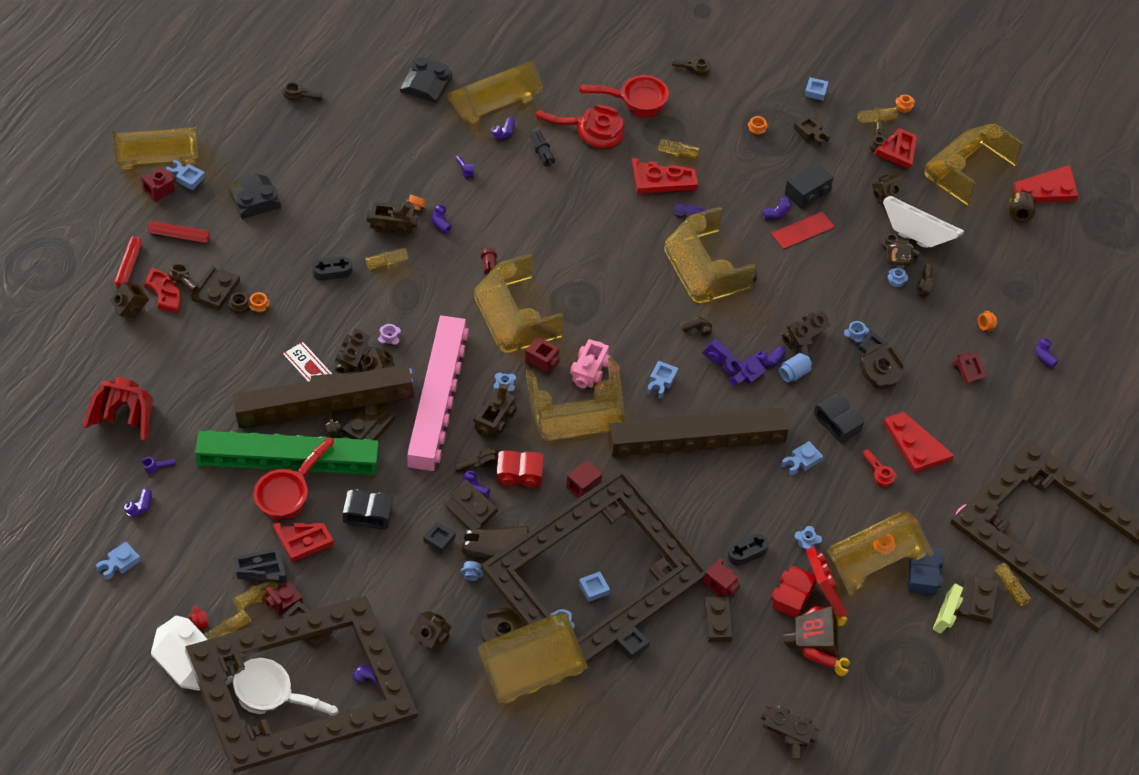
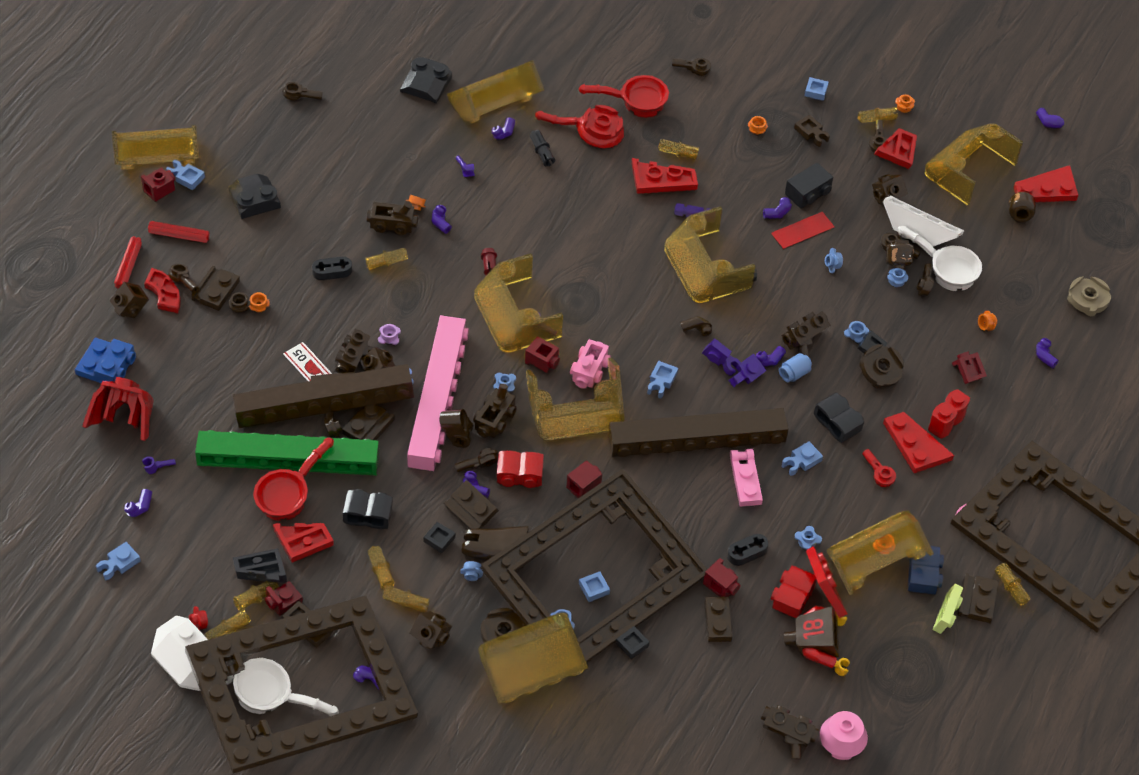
none -> blue plate [75,337,136,383]
none -> clear yellow axle [368,546,395,590]
none -> clear yellow axle [383,586,430,613]
none -> dark brown piece [439,409,474,448]
none -> bright pink plate [730,449,763,507]
none -> bright pink cone [820,711,868,760]
none -> medium blue plate [825,248,843,273]
none -> white piece [898,226,982,291]
none -> red brick [928,389,970,439]
none -> dark purple arm [1036,108,1064,128]
none -> dark tan plate [1067,276,1111,316]

